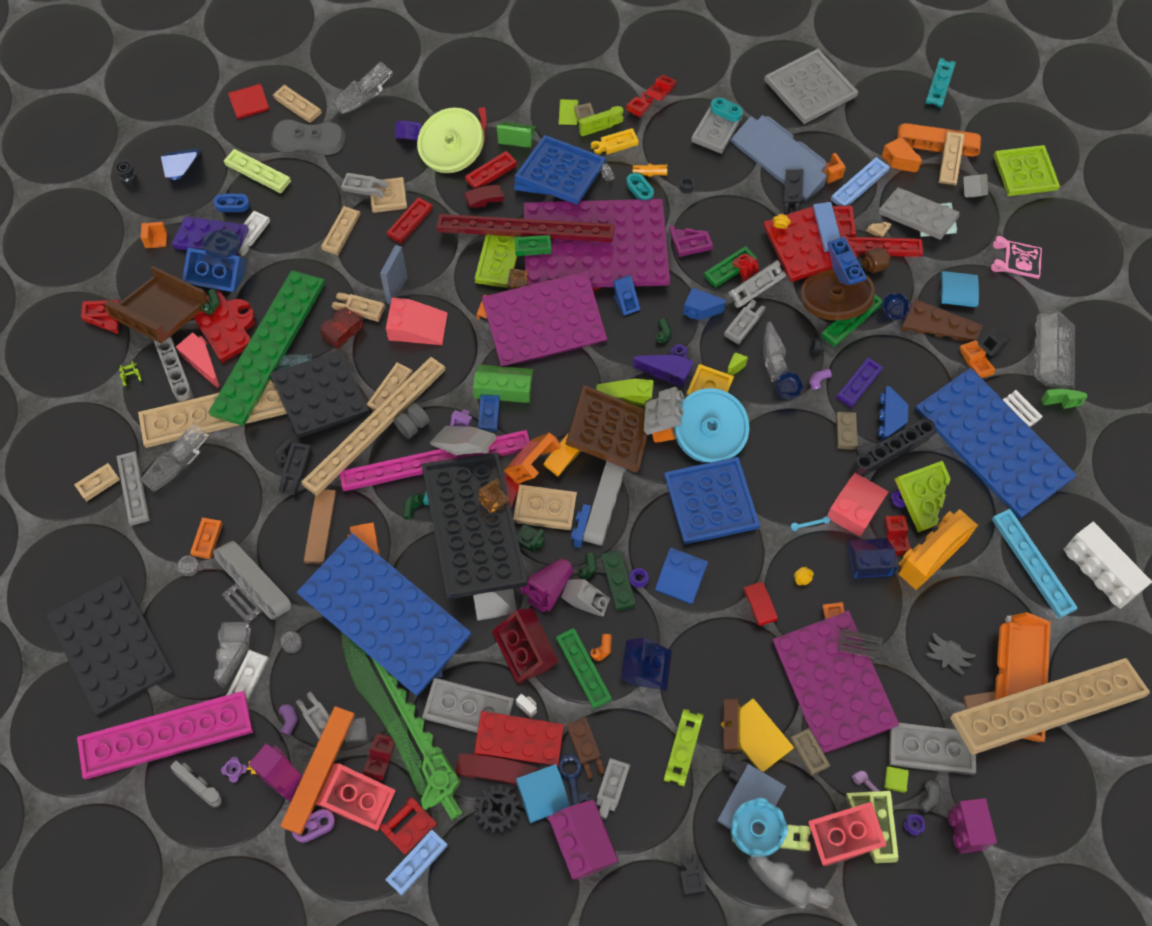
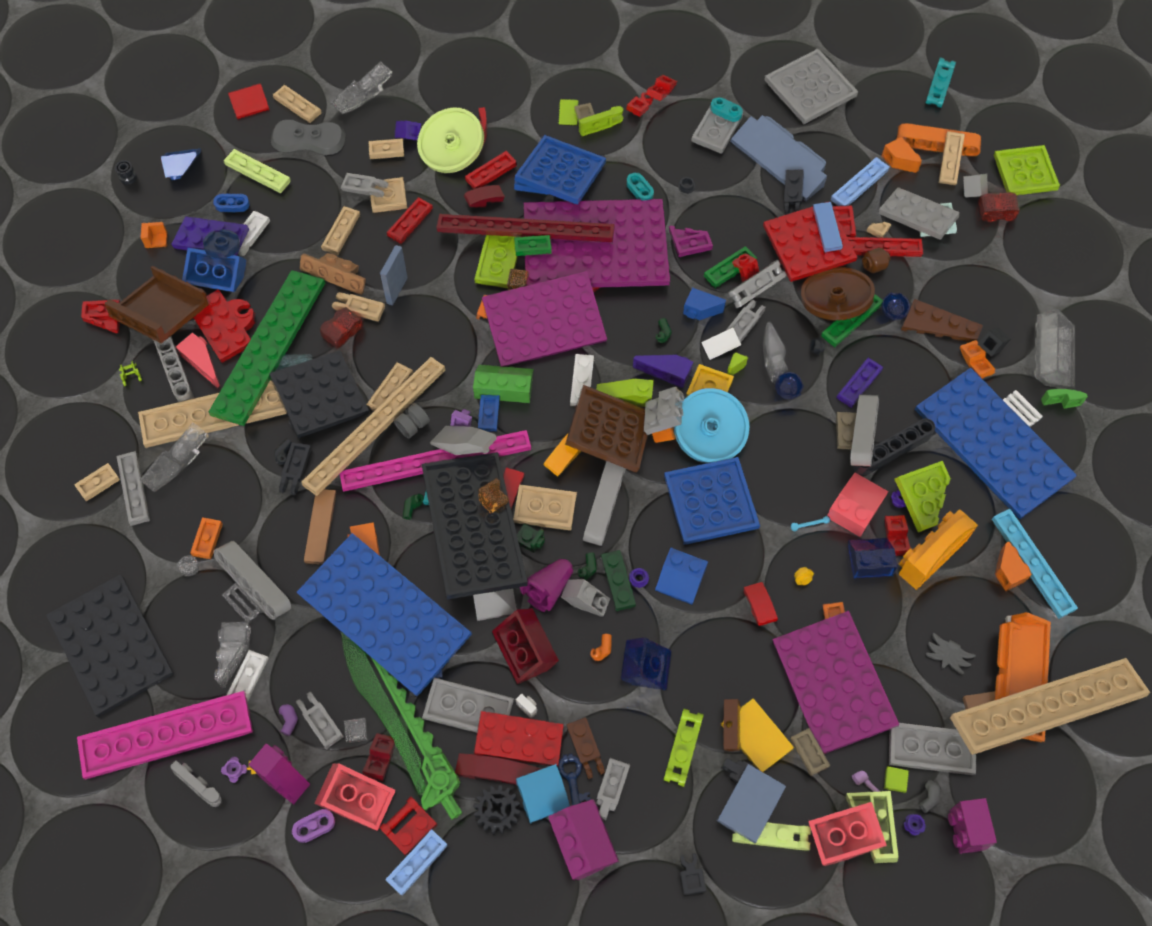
dark green arm [201,289,220,314] -> none
orange tile [280,706,355,835] -> none
clear tile [281,632,302,653] -> none
coral slope [386,298,448,345] -> none
bright green slope [497,122,536,148] -> none
orange panel [504,432,562,484] -> none
green plate [556,628,612,710] -> none
blue plate [571,504,591,548] -> none
yellow plate [591,128,639,155] -> none
clear tile [601,163,614,181] -> none
blue slope [612,275,640,316] -> none
light orange pin [633,163,667,177] -> none
dark purple plate [670,344,688,357] -> none
medium azure plate [731,798,788,857] -> none
clear slope [748,856,834,909] -> none
yellow plate [773,214,791,229] -> none
medium lavender arm [809,368,832,390] -> none
orange panel [823,153,846,184] -> none
blue slope [827,237,867,285] -> none
clear smoke tile [838,629,883,659] -> none
blue slope [878,386,908,442] -> none
dark azure slope [940,271,979,307] -> none
bright pink flag [991,236,1042,279] -> none
white brick [1063,521,1152,609] -> none
none -> medium nougat bracket [299,253,366,295]
none -> tan plate [369,139,404,159]
none -> white plate [570,354,594,406]
none -> white sticker [701,328,741,360]
none -> light grey beam [851,395,879,466]
none -> clear red brick [978,193,1019,222]
none -> orange slope [995,542,1032,591]

